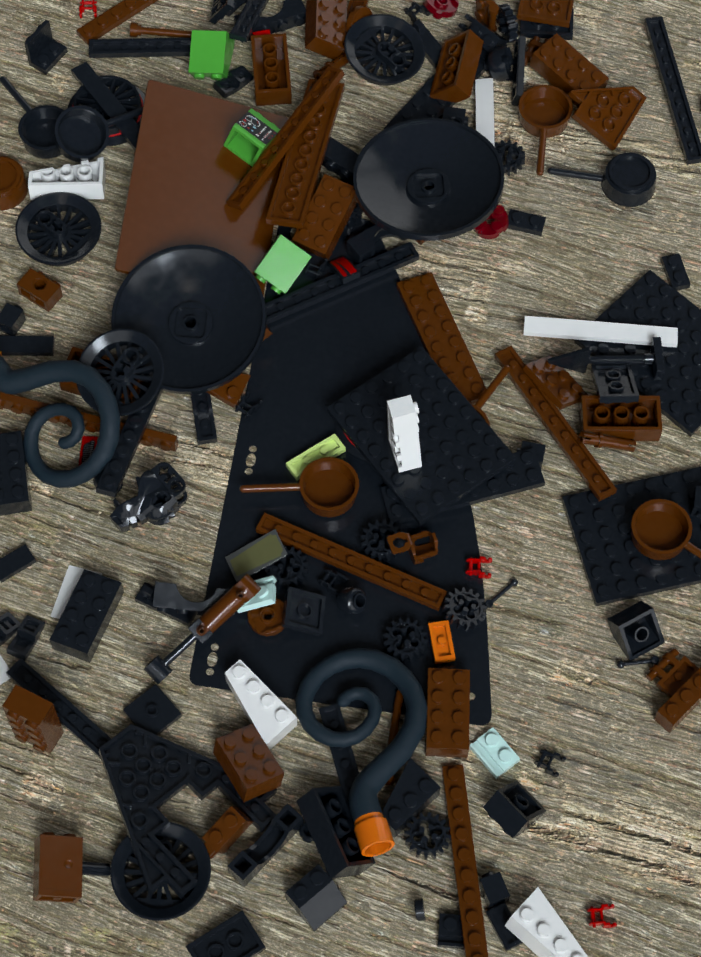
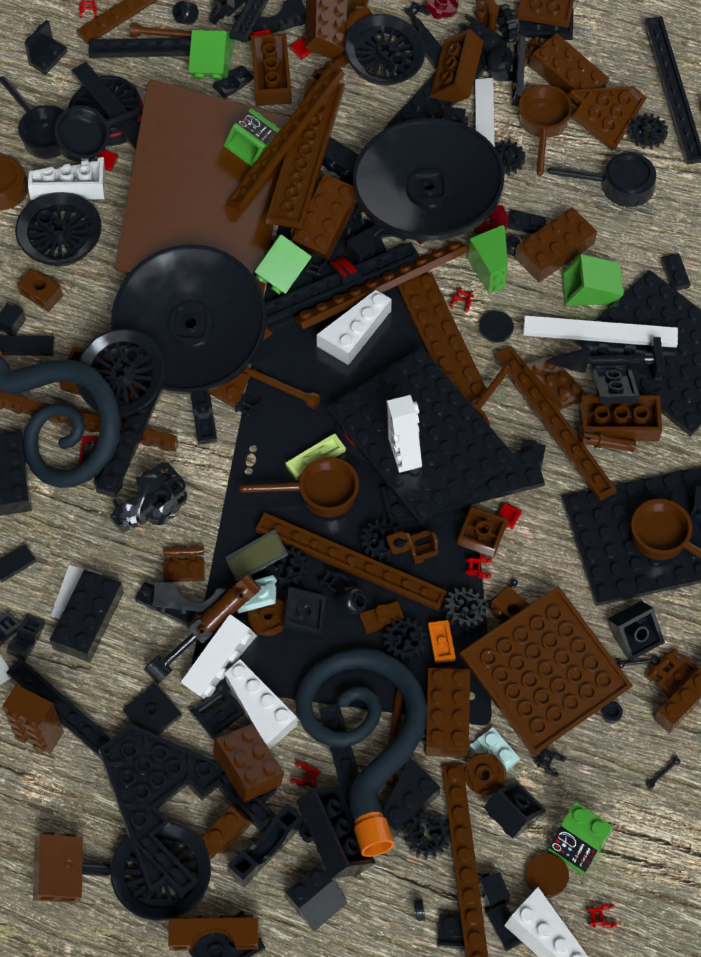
none -> red tile [96,150,119,172]
none -> reddish brown plate [164,545,205,582]
none -> reddish brown arch [168,914,259,951]
none -> black head [172,0,199,25]
none -> white wedge [181,615,257,700]
none -> black plate [189,685,245,739]
none -> reddish brown piece [242,367,321,409]
none -> red tile [290,37,313,60]
none -> red piece [290,762,321,788]
none -> reddish brown plate [294,241,468,329]
none -> white wedge [317,290,392,365]
none -> reddish brown tile [359,601,405,635]
none -> red piece [450,287,474,313]
none -> reddish brown brick [457,506,508,558]
none -> reddish brown plate [459,586,633,757]
none -> reddish brown plate [464,753,507,796]
none -> bright green slope [468,225,508,294]
none -> black piece [479,311,514,343]
none -> reddish brown brick [490,586,530,622]
none -> red tile [497,502,522,530]
none -> black piece [506,235,523,256]
none -> reddish brown brick [515,207,597,283]
none -> reddish brown tile [525,854,569,898]
none -> slope [547,802,613,876]
none -> bright green slope [562,254,624,306]
none -> black tile [601,701,623,724]
none -> black gear [628,113,668,150]
none -> black hinge [646,757,680,789]

